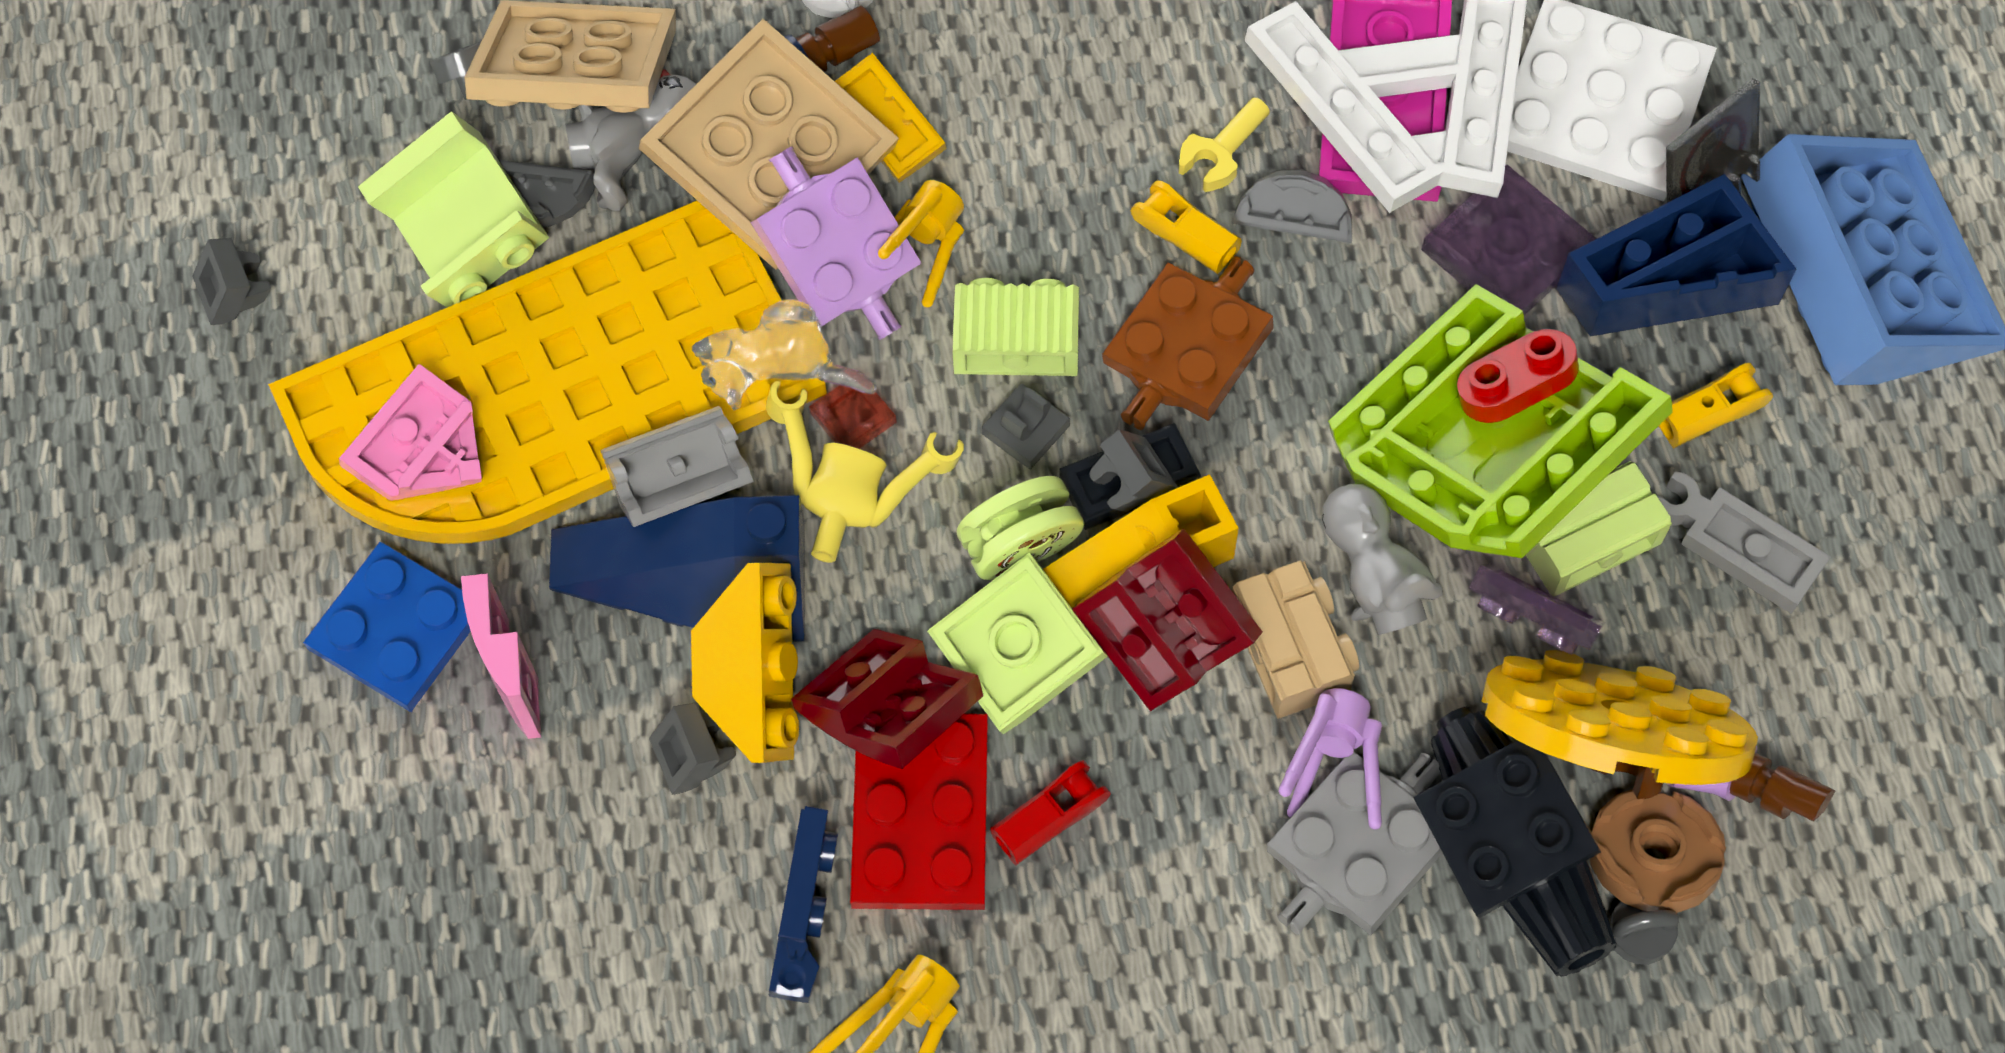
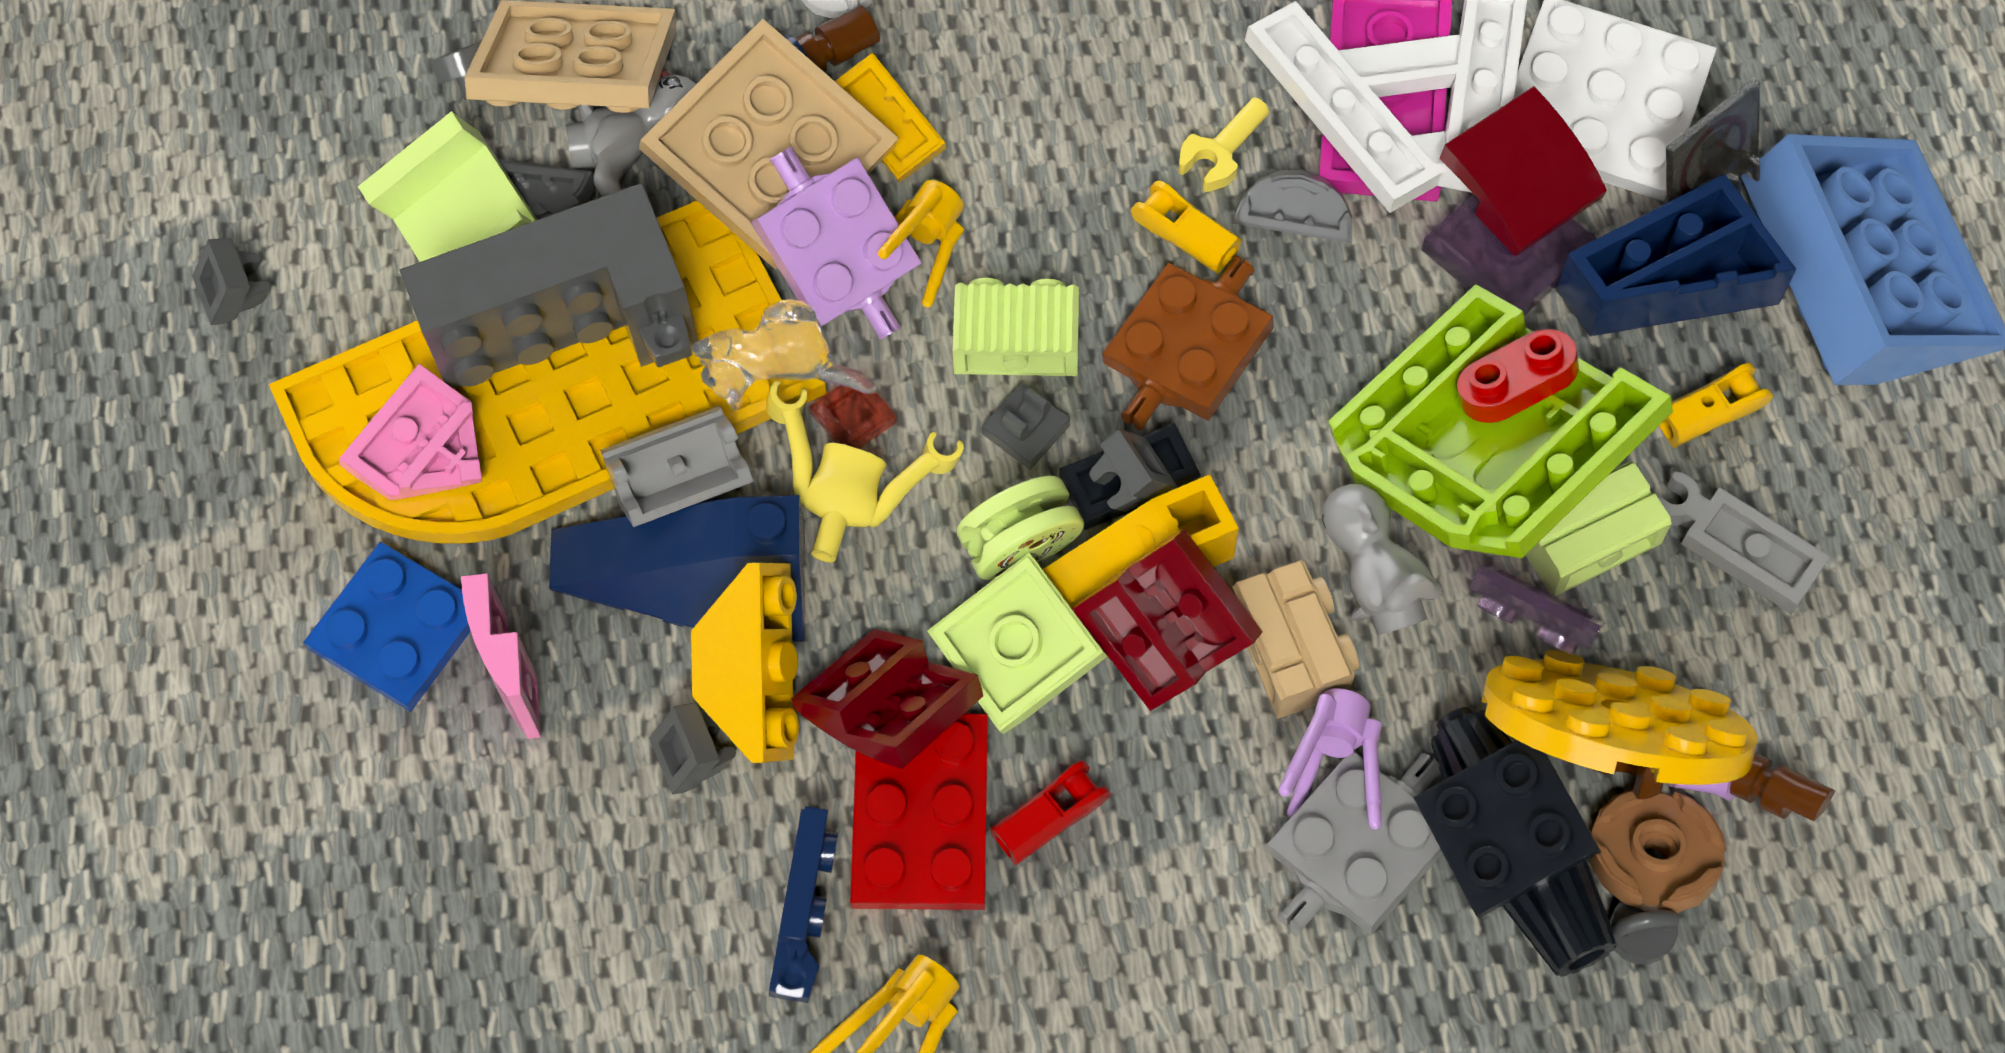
none -> dark grey hinge [399,183,700,388]
none -> dark red slope [1439,86,1607,257]

